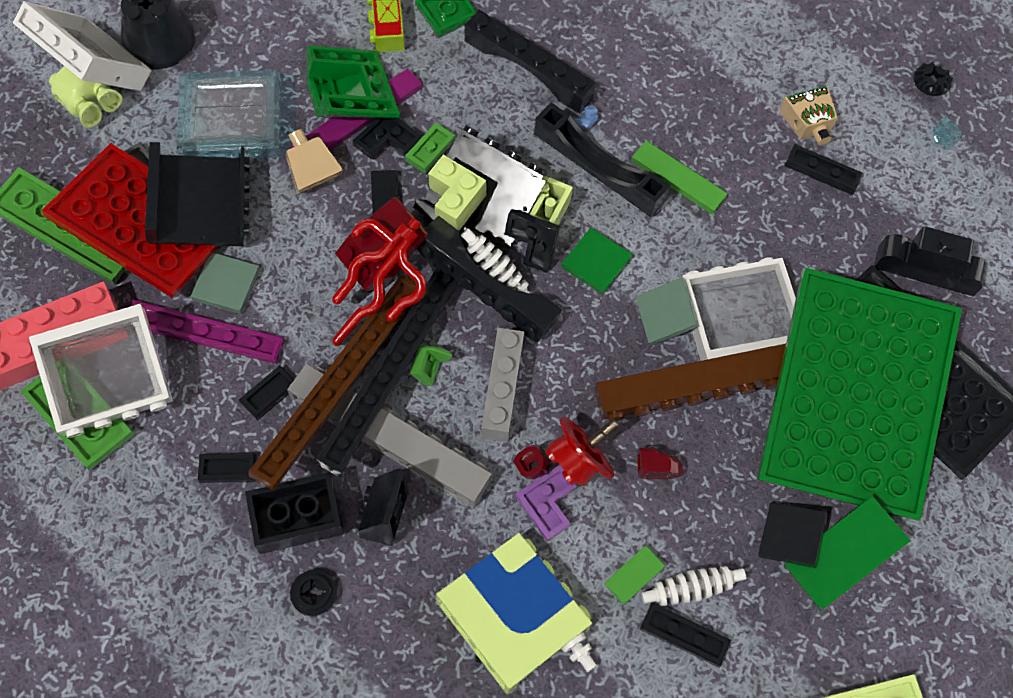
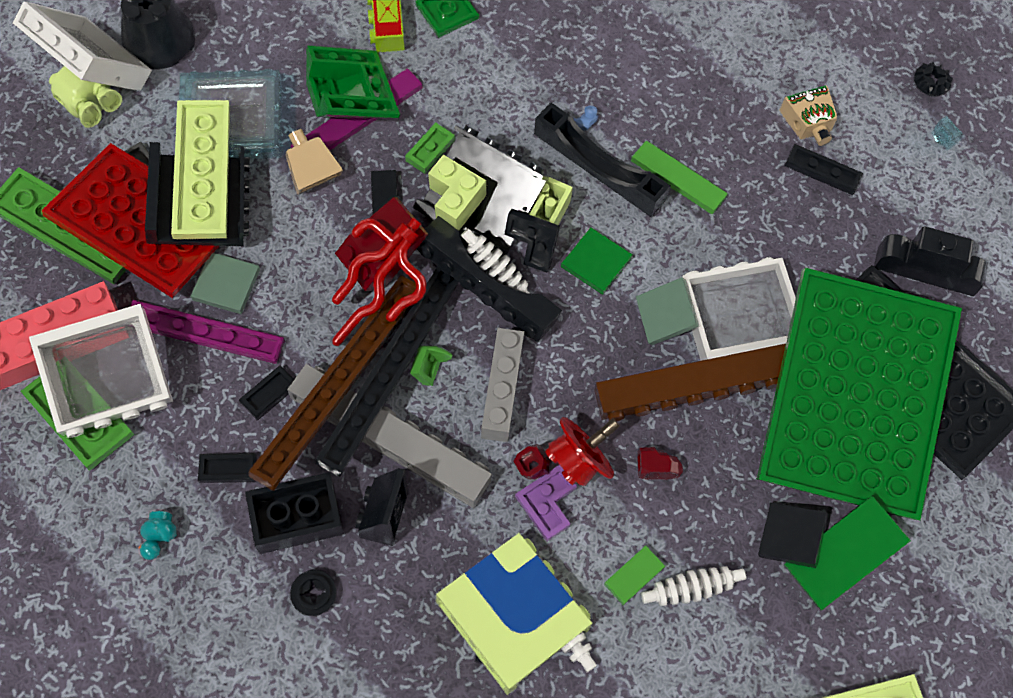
black plate [353,118,423,160] -> none
black arch [465,9,596,114] -> none
black tile [639,602,731,668] -> none
none -> teal animal [138,511,177,560]
none -> yellowish green plate [171,100,230,239]

